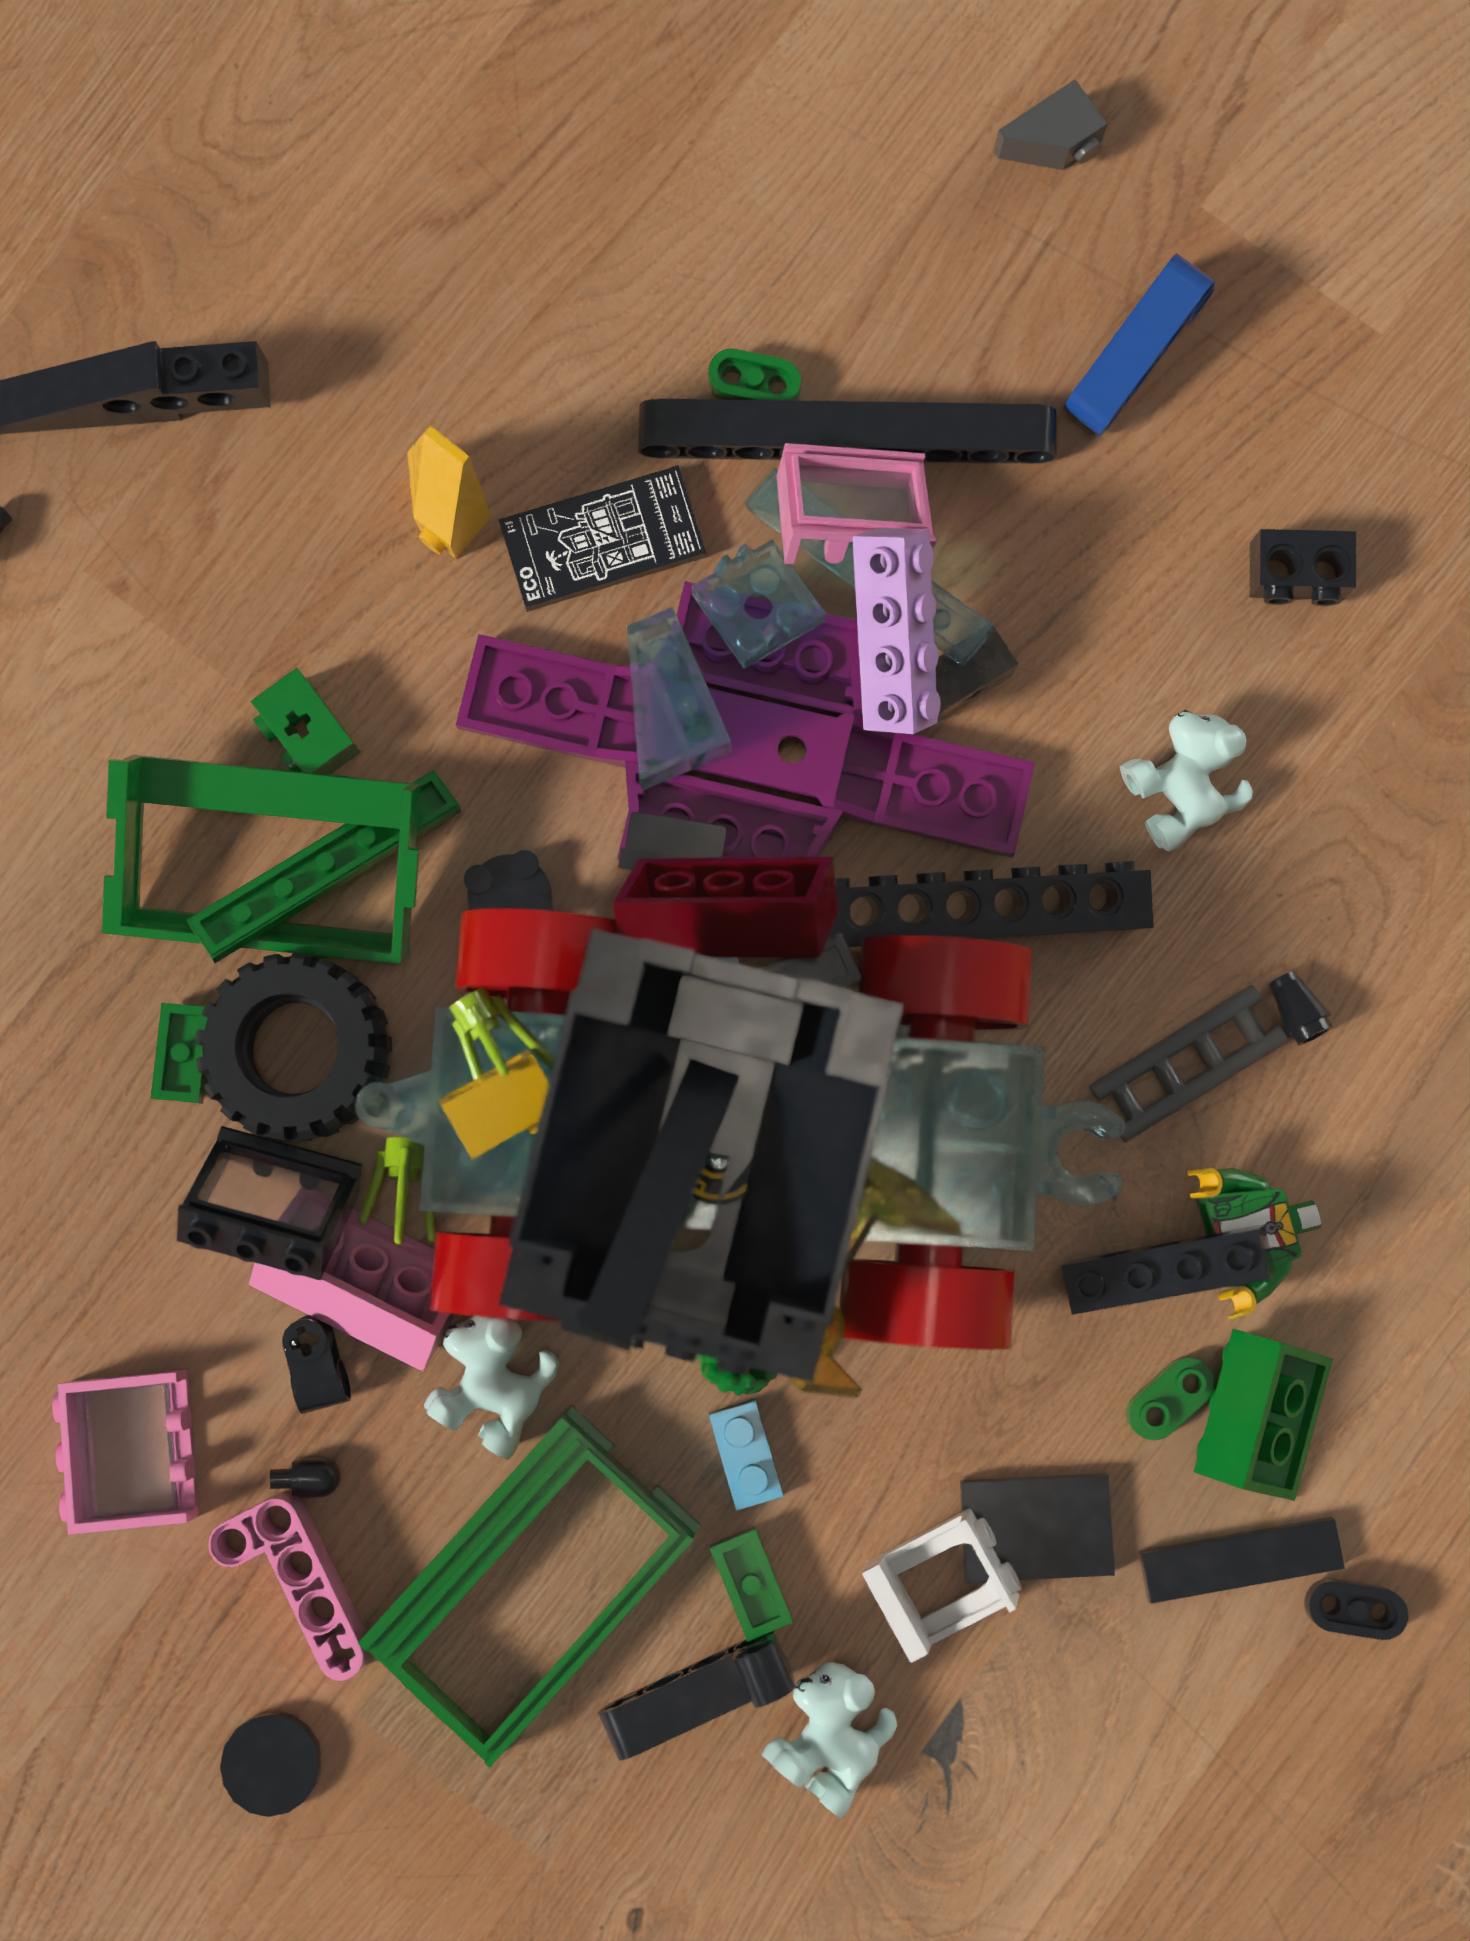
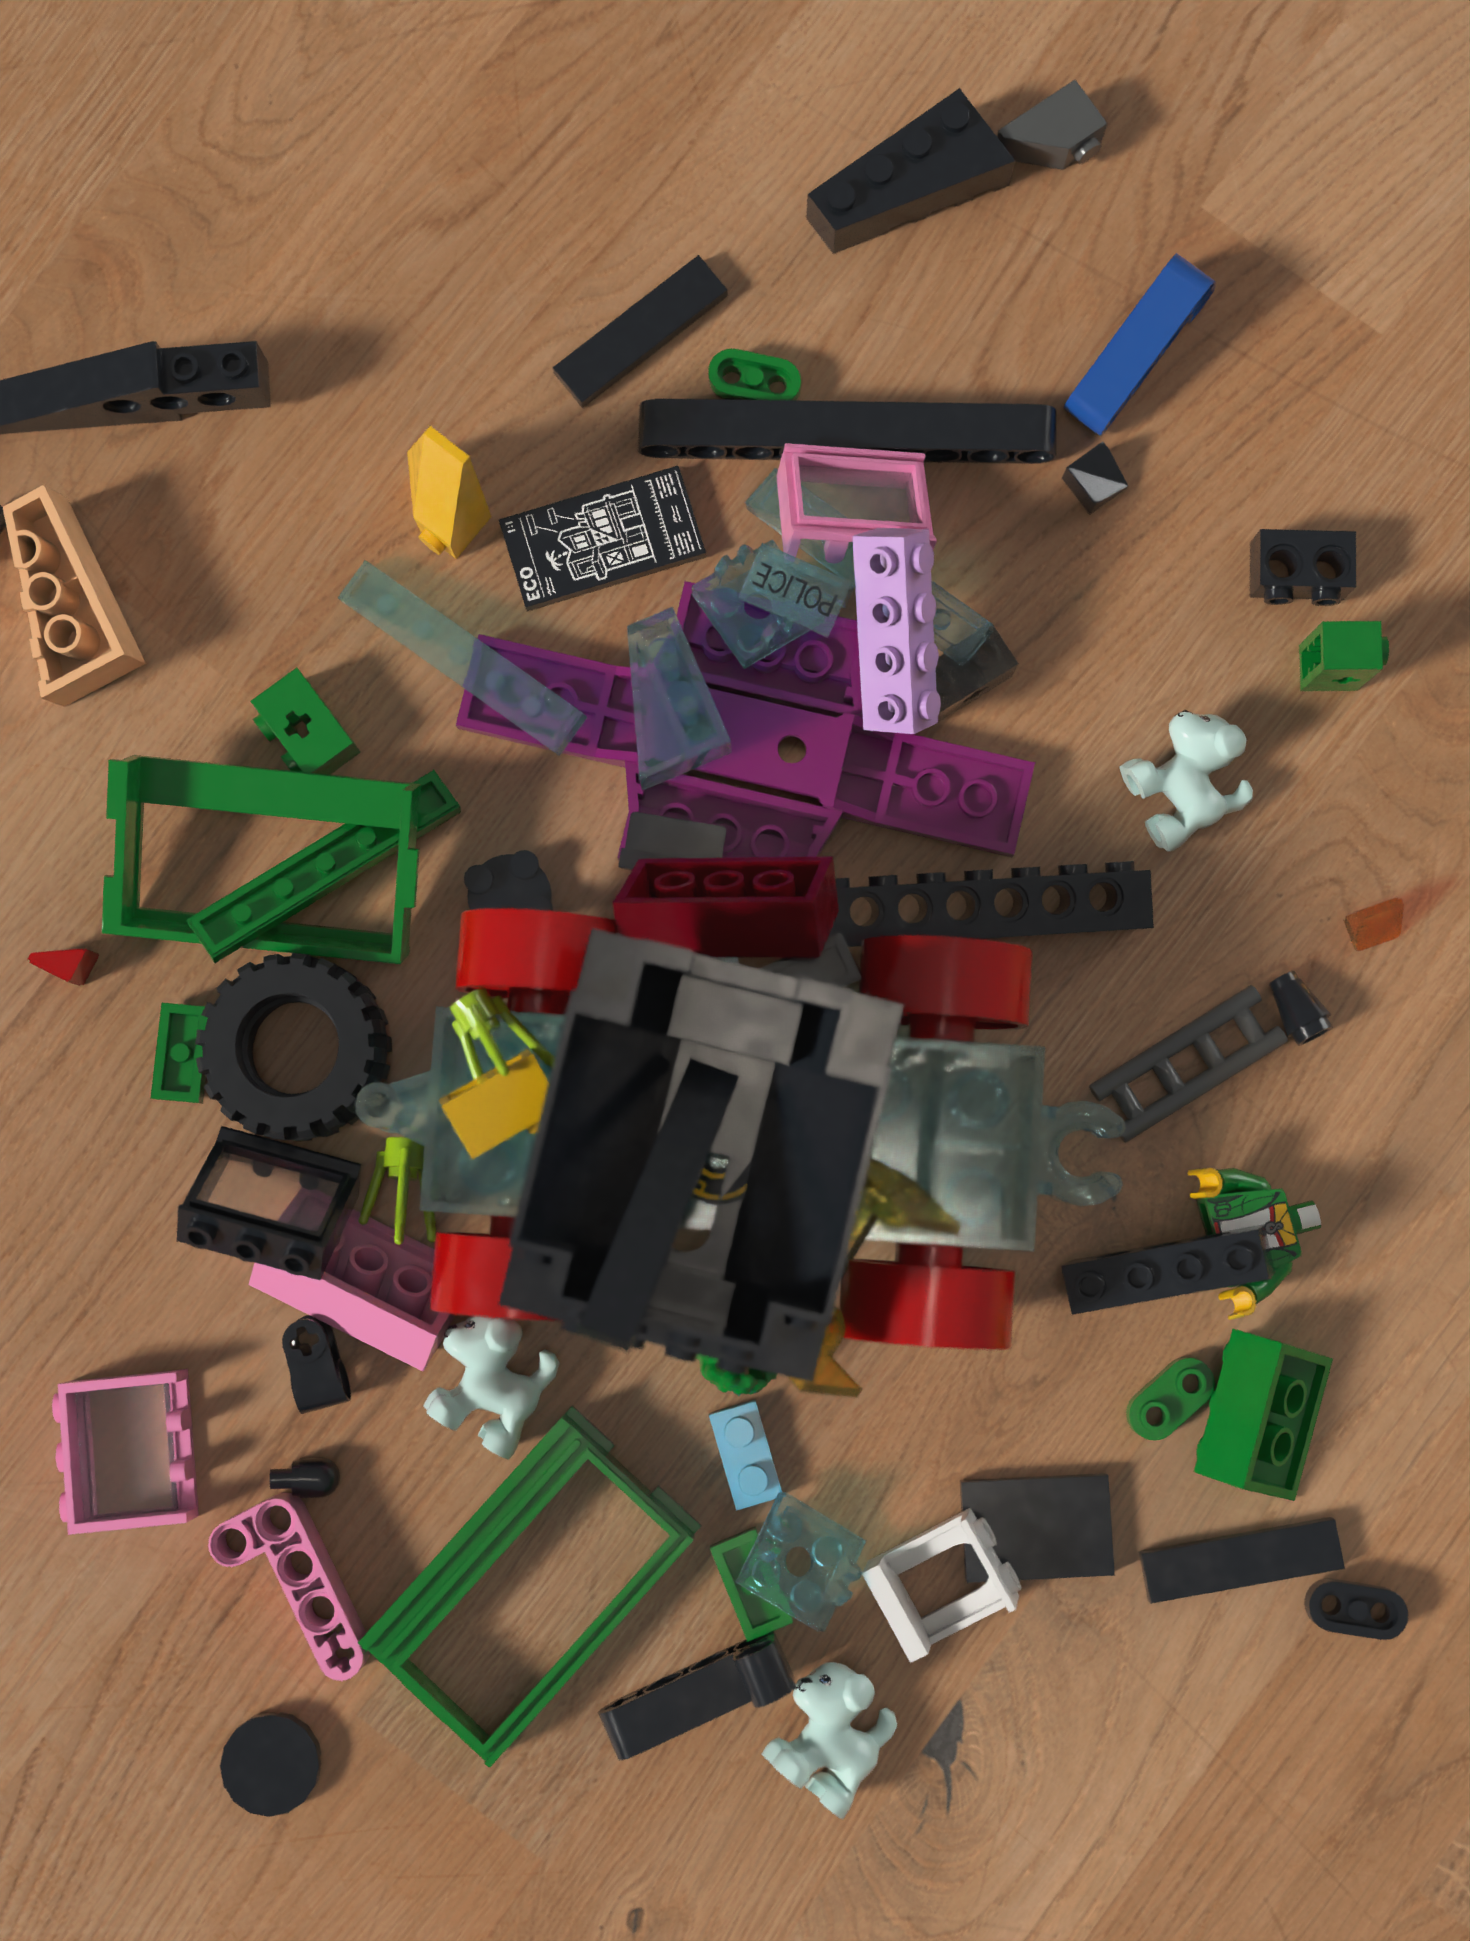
none -> light nougat wedge [3,485,146,707]
none -> red slope [28,949,99,986]
none -> clear light blue tile [338,560,587,756]
none -> black tile [552,255,728,408]
none -> clear light blue piece [735,1492,866,1632]
none -> clear light blue panel [738,543,853,638]
none -> black wedge [806,88,1015,254]
none -> black slope [1062,442,1128,514]
none -> green brick [1299,621,1389,691]
none -> clear orange slope [1343,897,1404,951]

